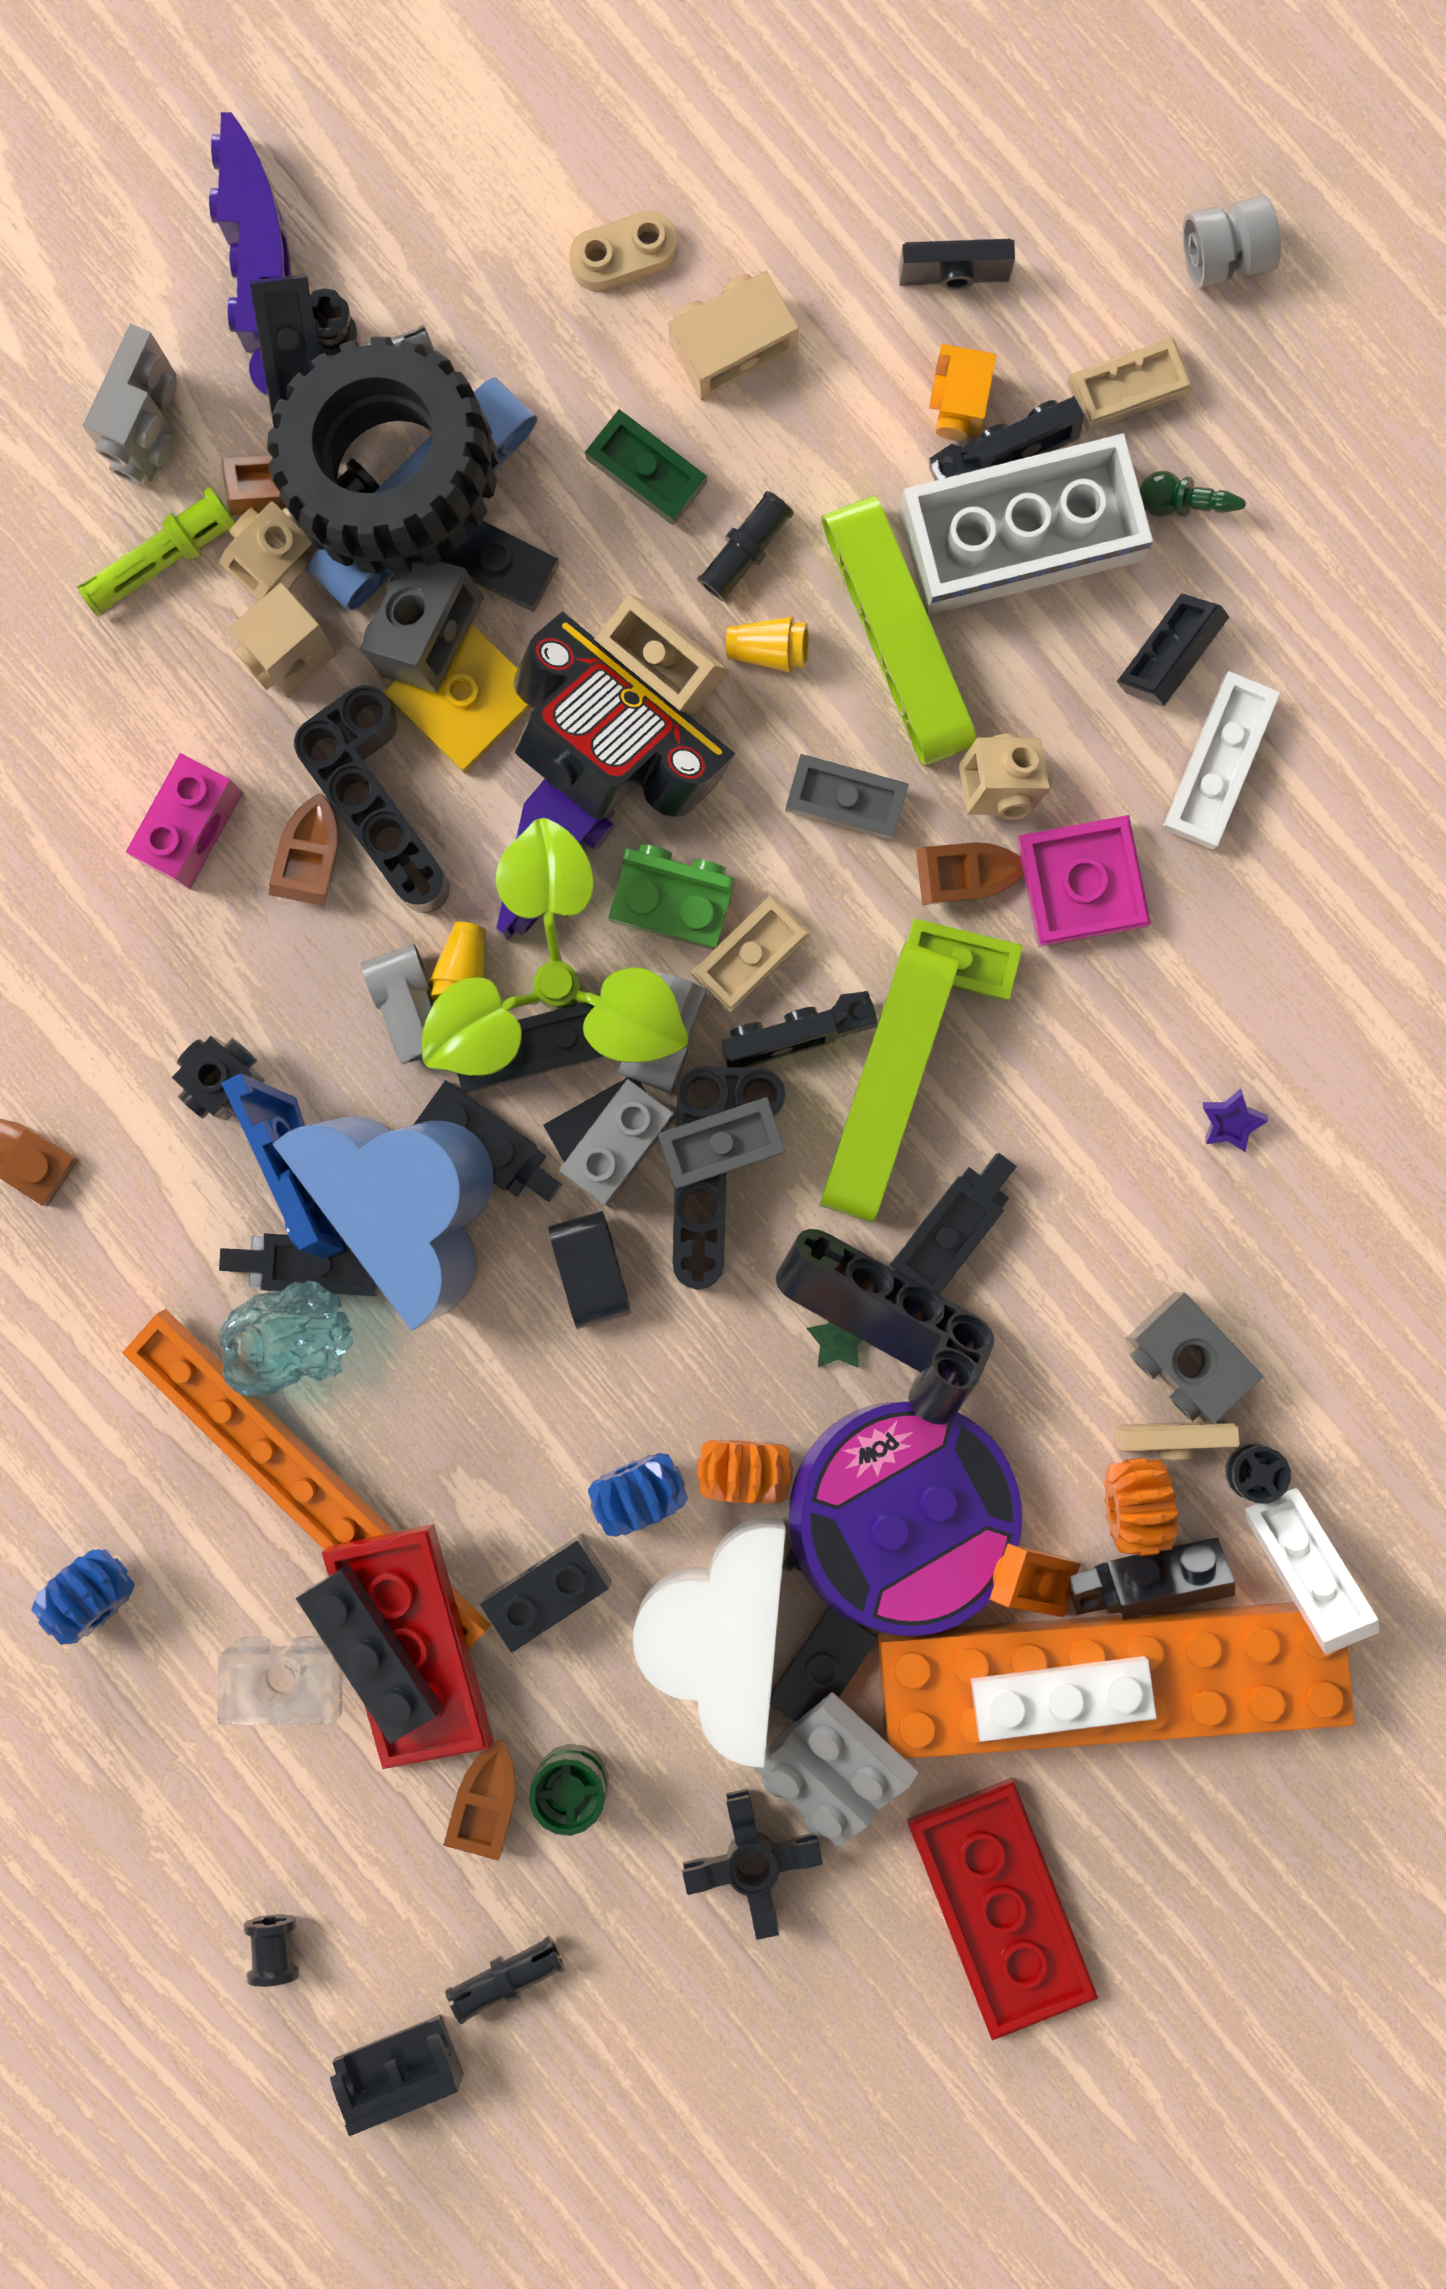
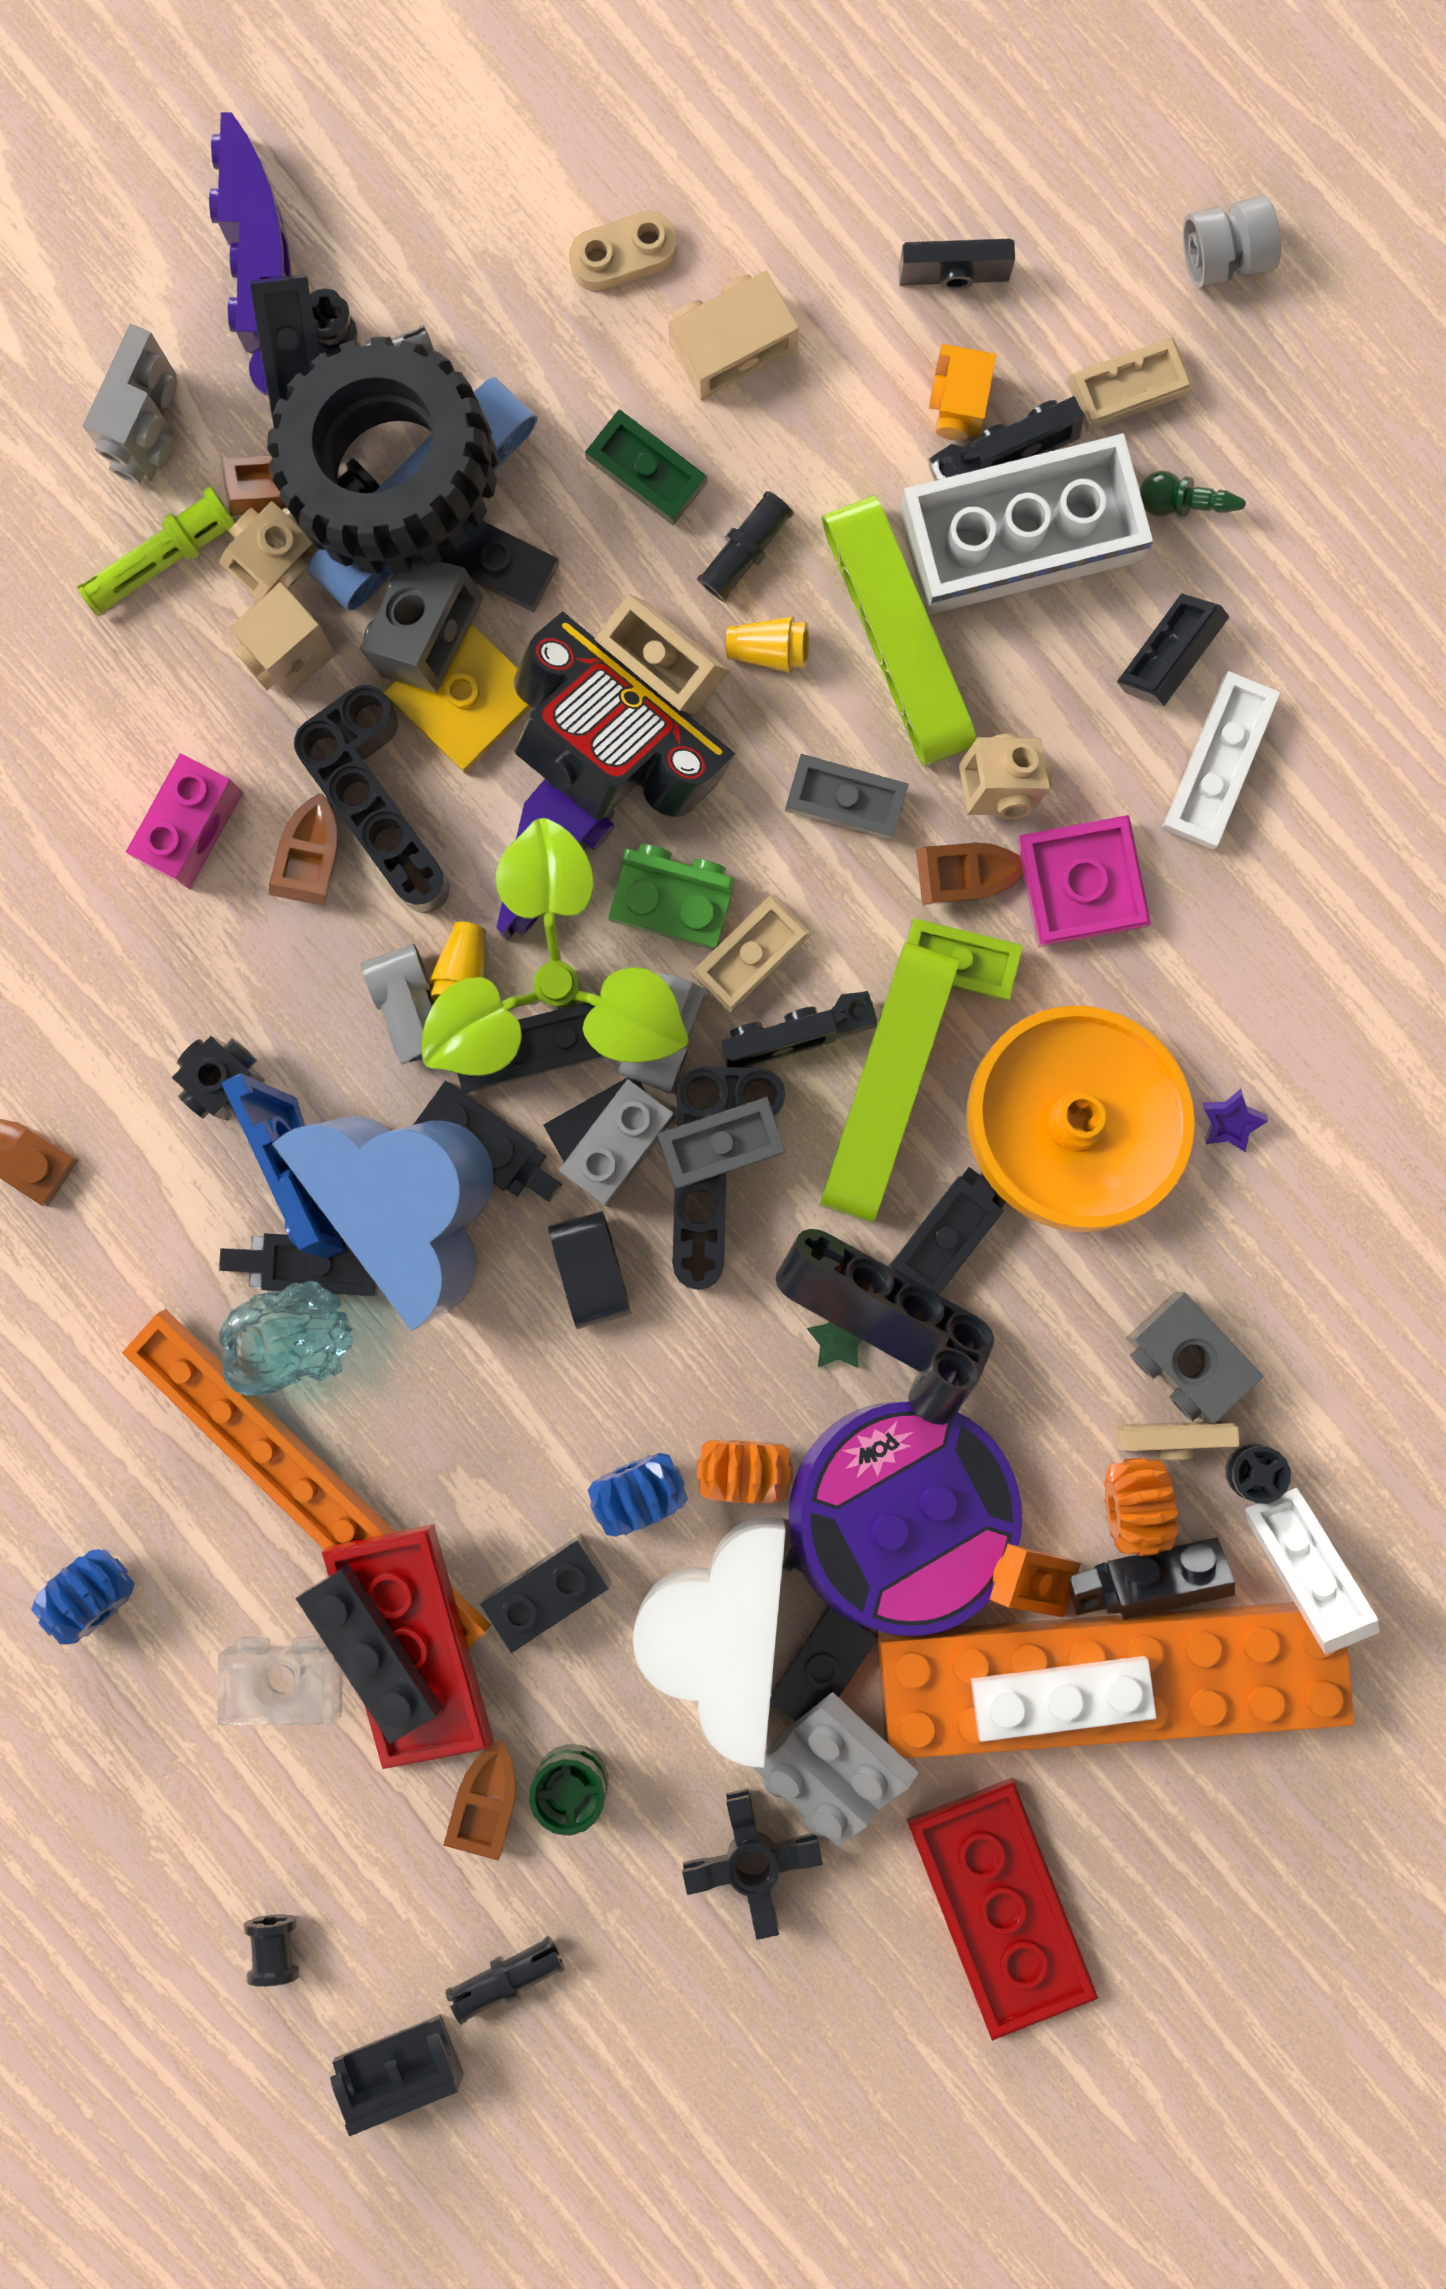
none -> light orange dish [967,1005,1195,1232]

